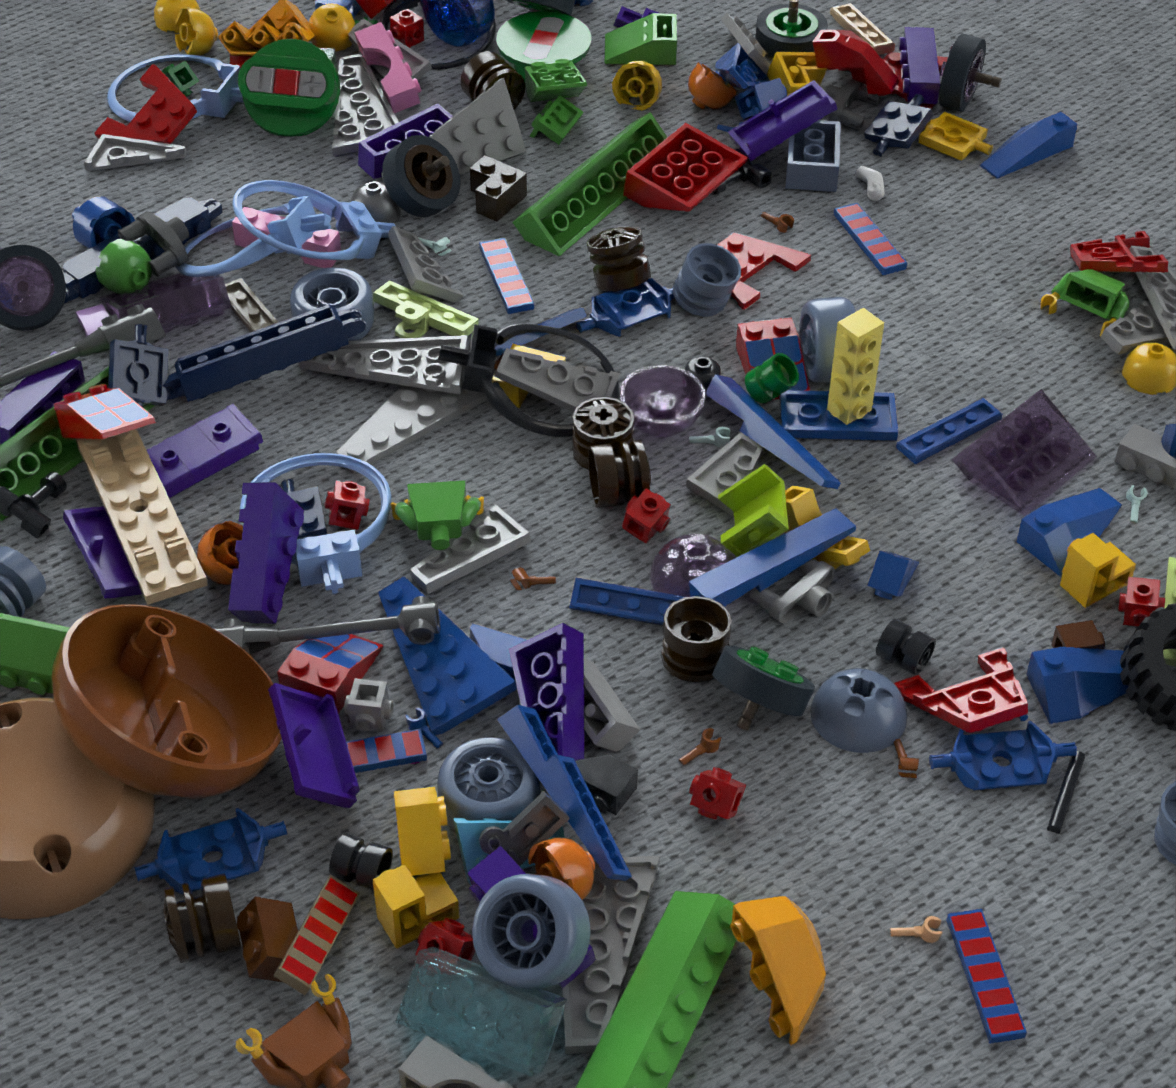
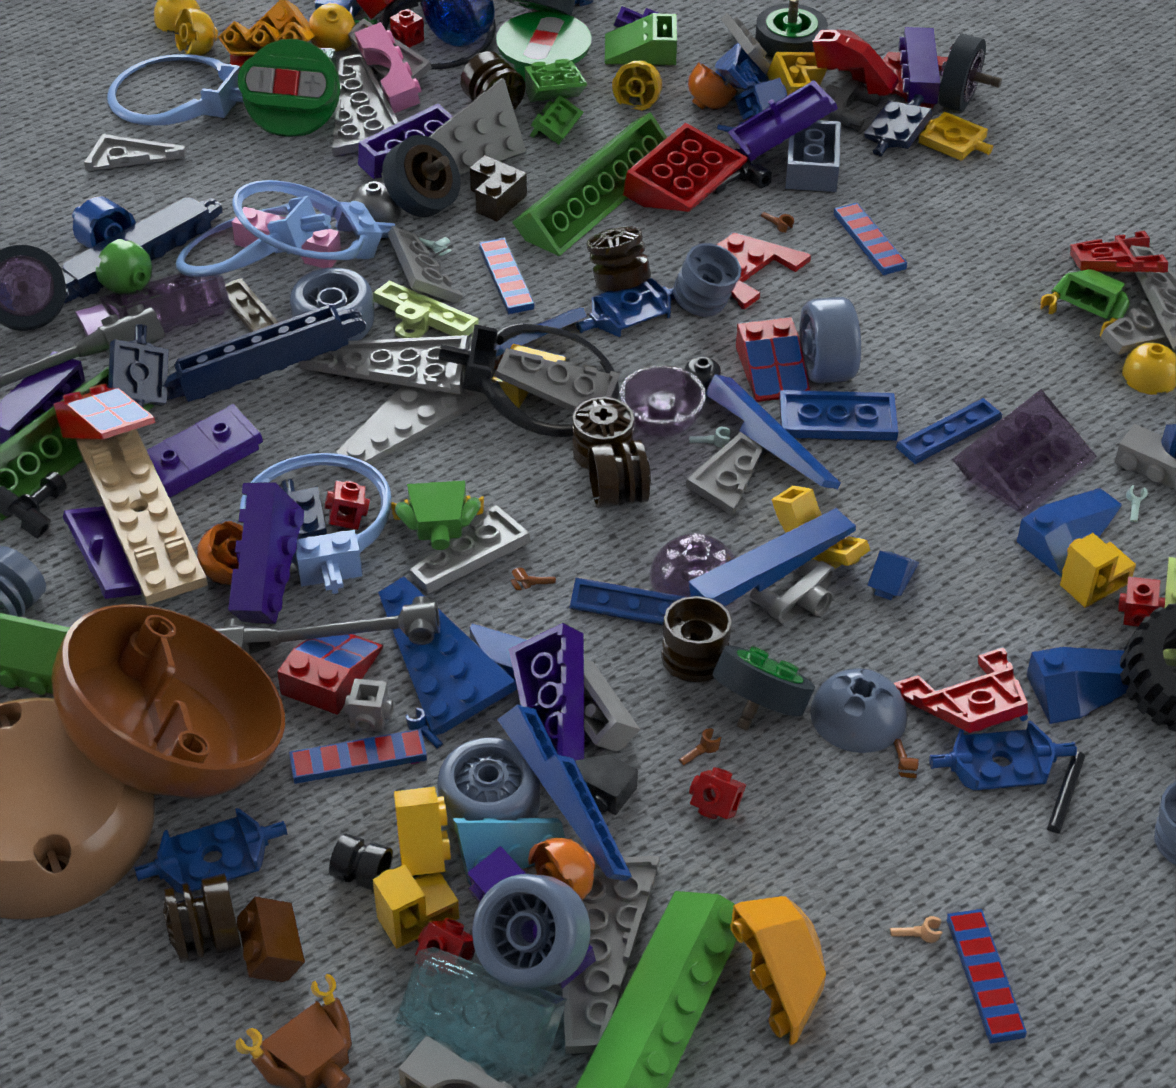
red wing [94,64,197,144] -> none
dark grey connector [118,211,189,277] -> none
green brick [161,60,199,97] -> none
dark purple container [268,683,360,808] -> none
tile [274,874,360,995] -> none
dark grey hinge [479,791,570,866] -> none
red brick [622,488,671,544] -> none
lime panel [718,464,789,557] -> none
green wheel [745,353,799,404] -> none
light yellow brick [827,308,884,425] -> none
tan tile [830,3,895,55] -> none
white arm [856,166,885,201] -> none
black wheel [876,619,936,675] -> none
blue wedge [980,112,1078,179] -> none
reddish brown brick [1051,620,1105,649] -> none

